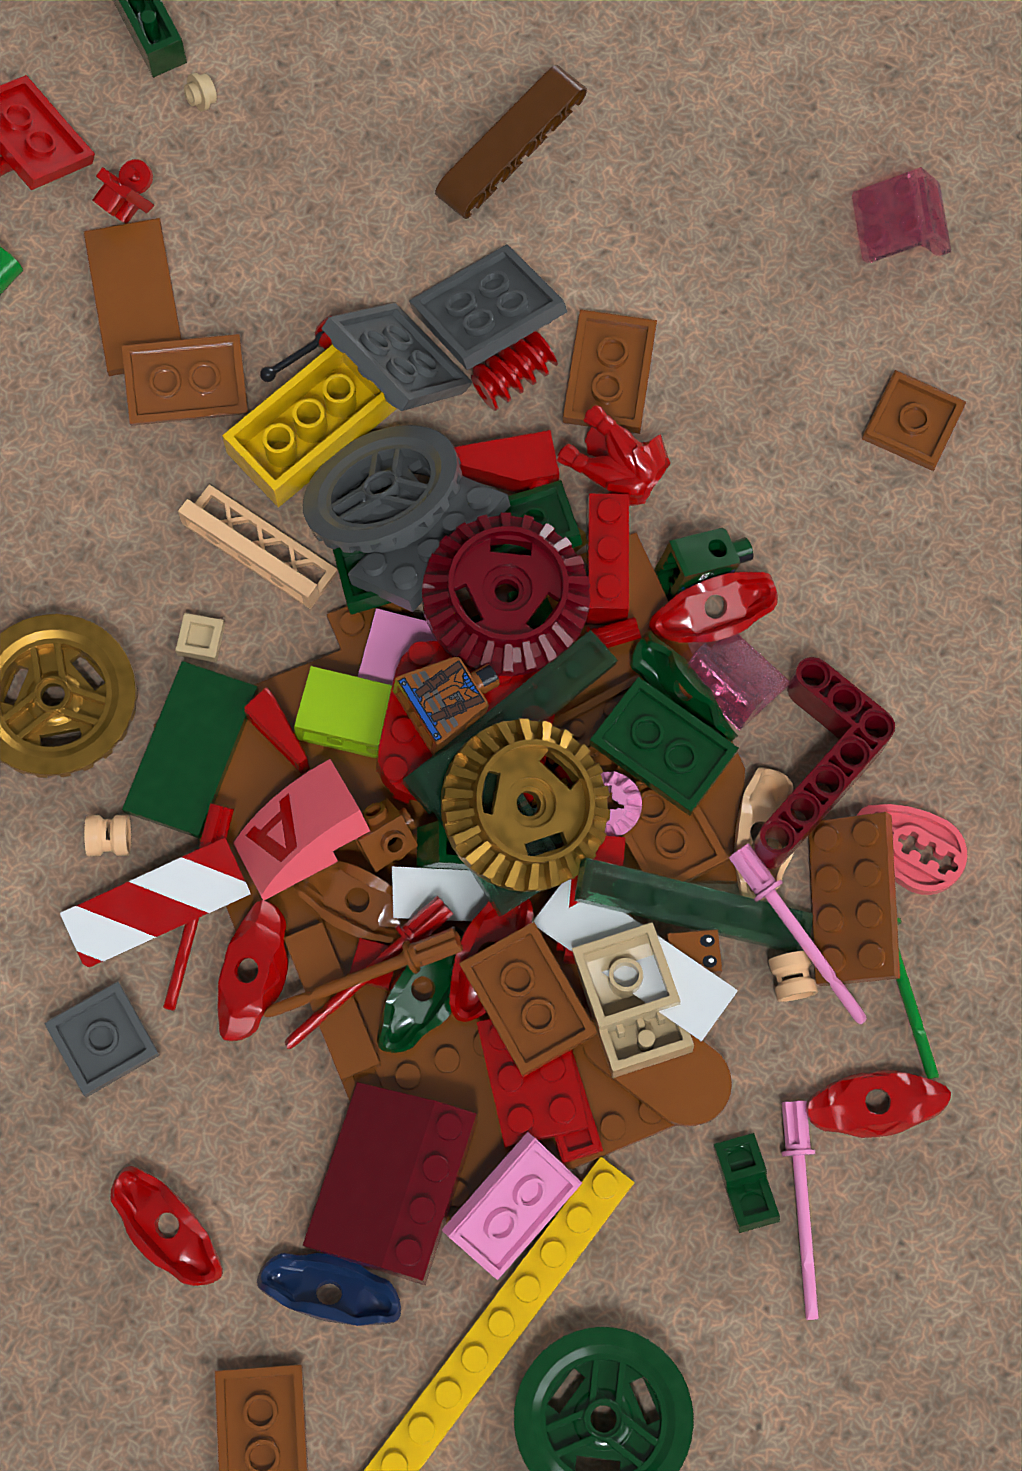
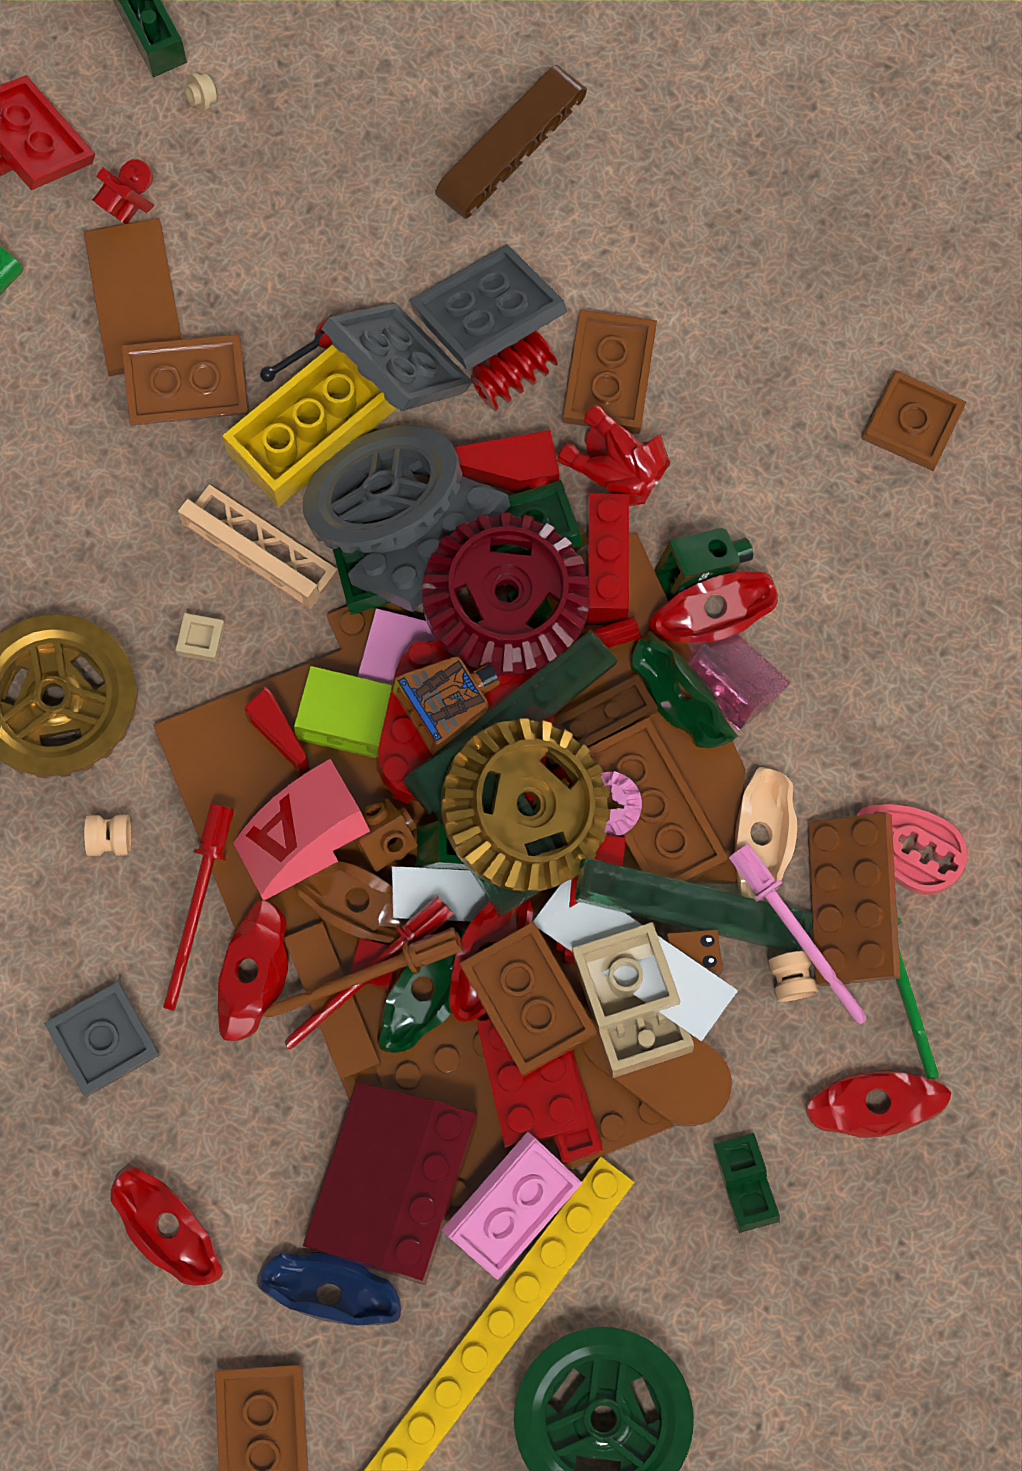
sticker [60,837,251,967] -> none
dark green tile [122,661,259,839] -> none
dark green plate [589,677,739,816] -> none
dark red beam [752,657,895,869] -> none
bright pink piece [781,1101,819,1320] -> none
clear pink bracket [852,167,952,263] -> none

